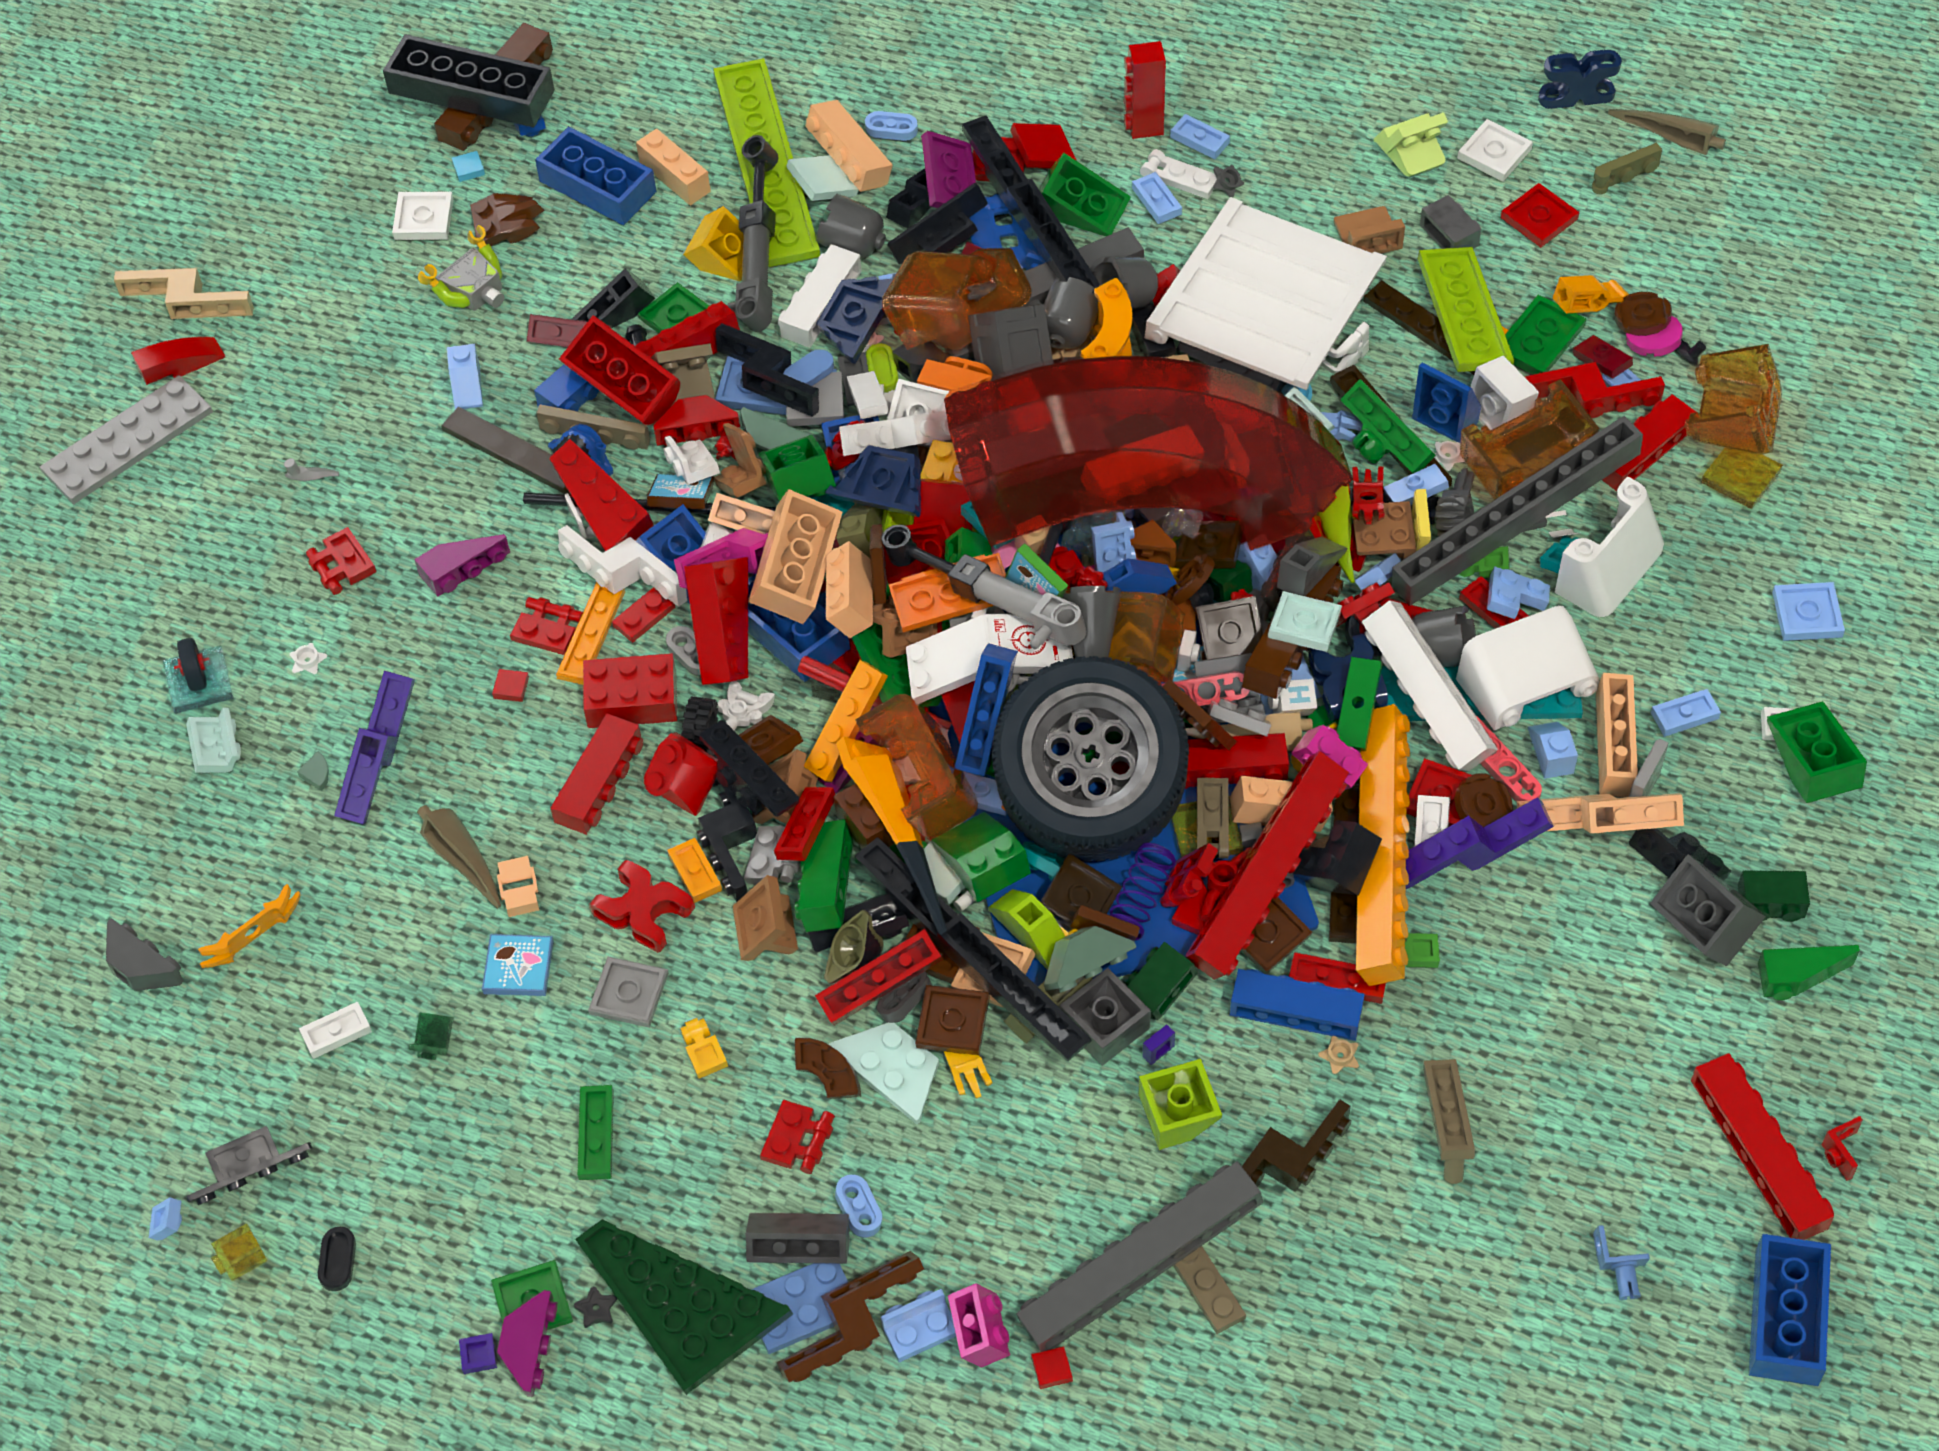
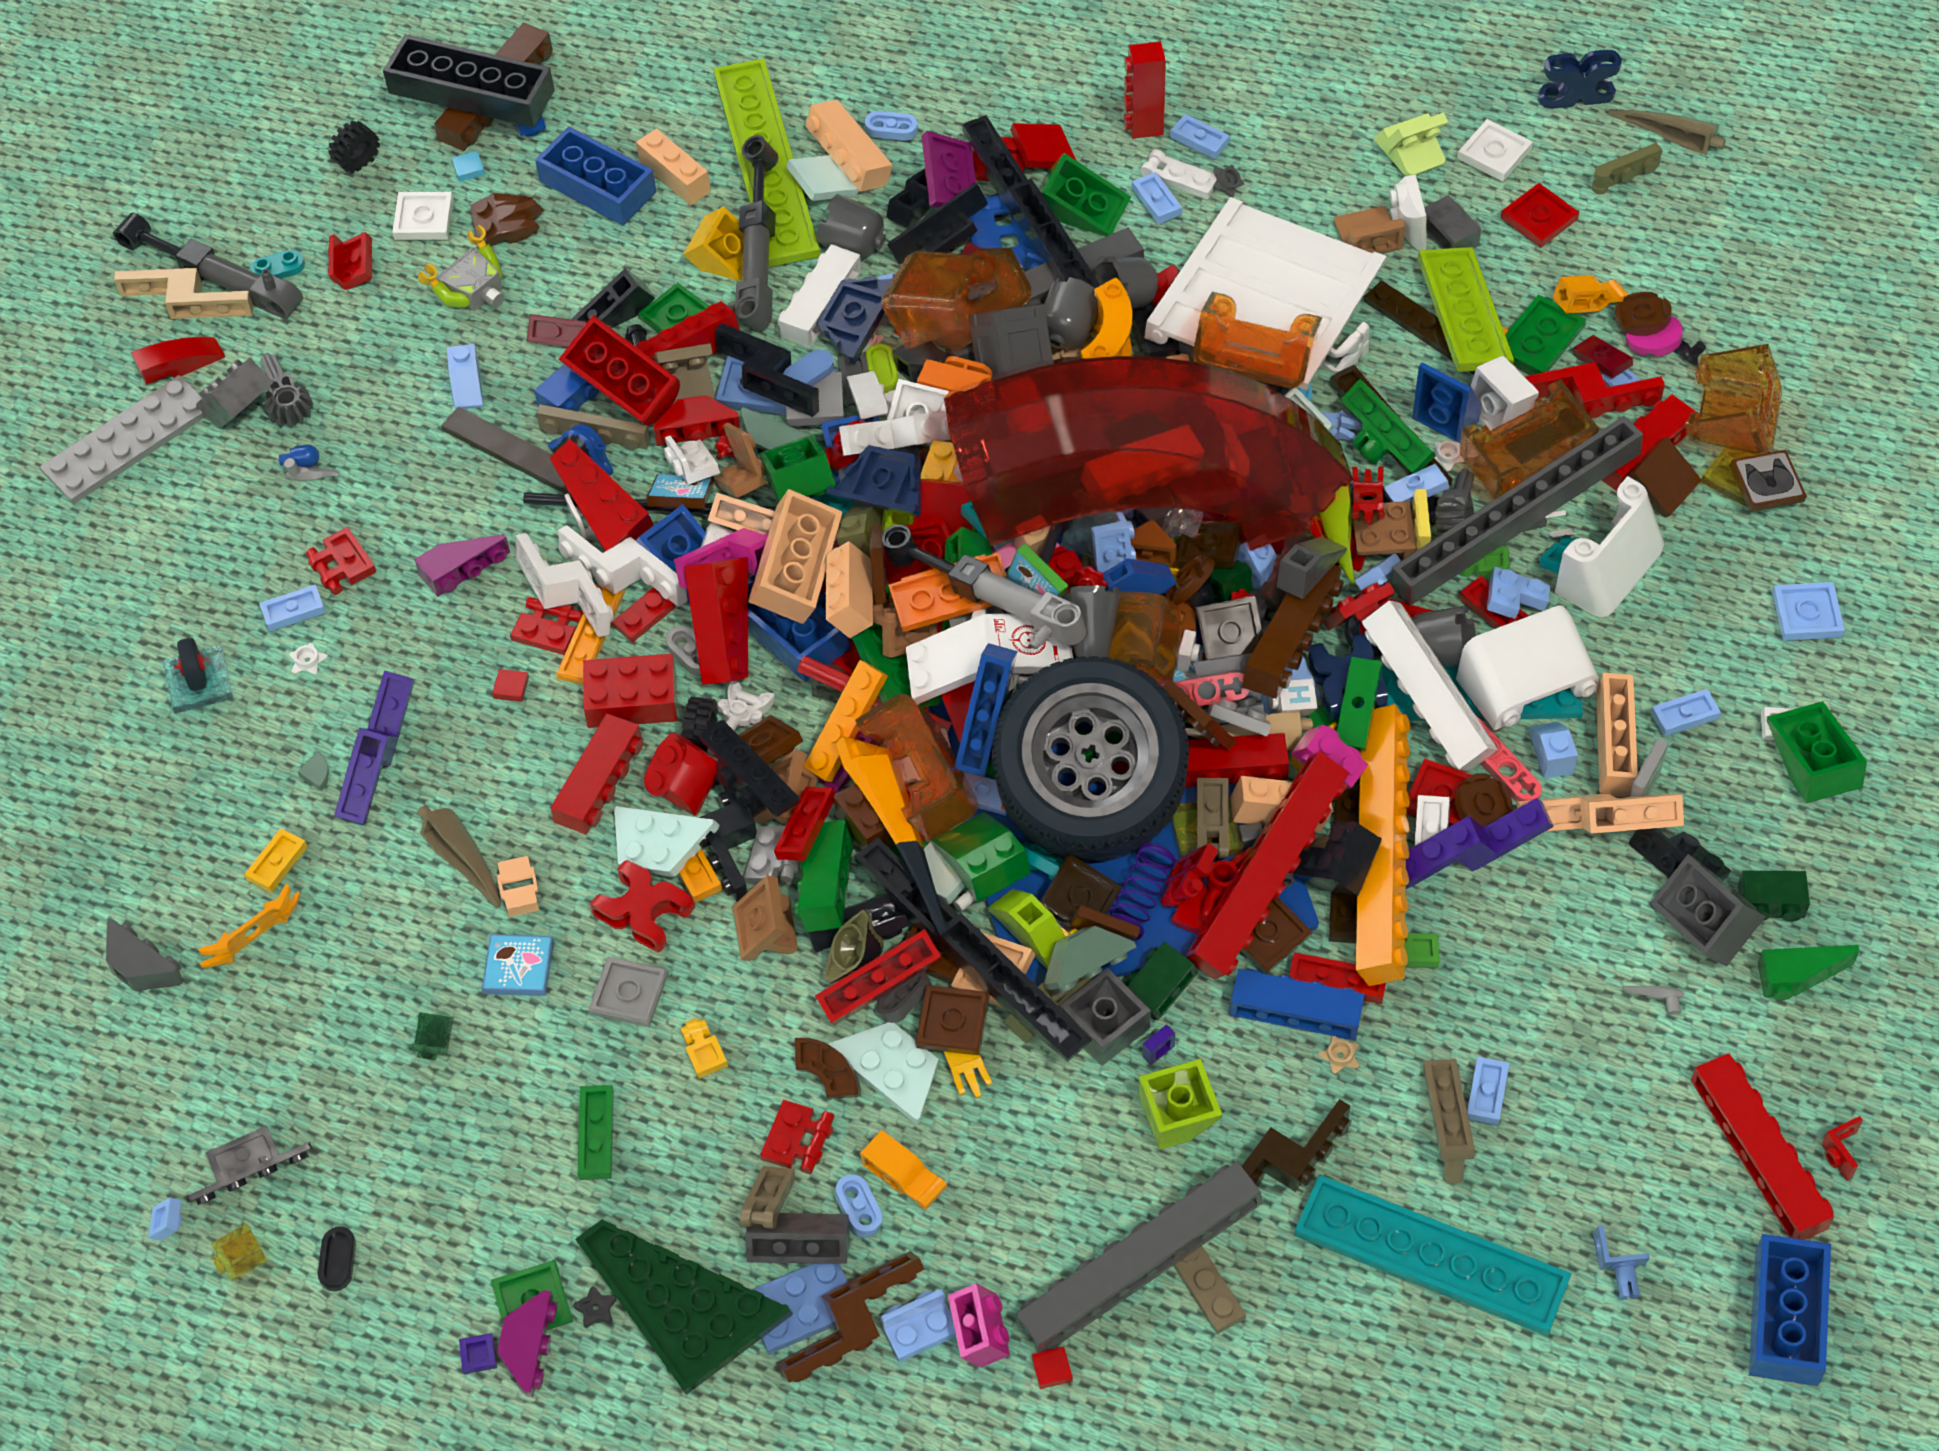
light aqua bracket [186,708,241,773] -> none
white plate [299,1002,372,1059] -> none
light aqua tile [1268,591,1342,652] -> none
none -> dark grey piece [113,212,303,319]
none -> flat silver slope [196,357,273,429]
none -> yellow plate [244,828,308,893]
none -> teal plate [250,250,305,279]
none -> light blue plate [259,584,326,632]
none -> dark grey gear [260,353,313,428]
none -> blue cylinder [279,444,319,467]
none -> black tyre [328,121,380,173]
none -> red bracket [328,232,372,290]
none -> white bracket [515,533,614,637]
none -> light aqua wing [614,806,720,877]
none -> dark tan plate [740,1166,795,1229]
none -> light orange piece [860,1130,947,1210]
none -> clear orange windscreen [1193,291,1323,388]
none -> teal plate [1294,1174,1572,1336]
none -> white slope [1390,175,1426,251]
none -> light blue plate [1467,1056,1509,1126]
none -> light grey bar [1623,986,1685,1015]
none -> reddish brown tile [1628,436,1702,518]
none -> tile [1729,450,1807,512]

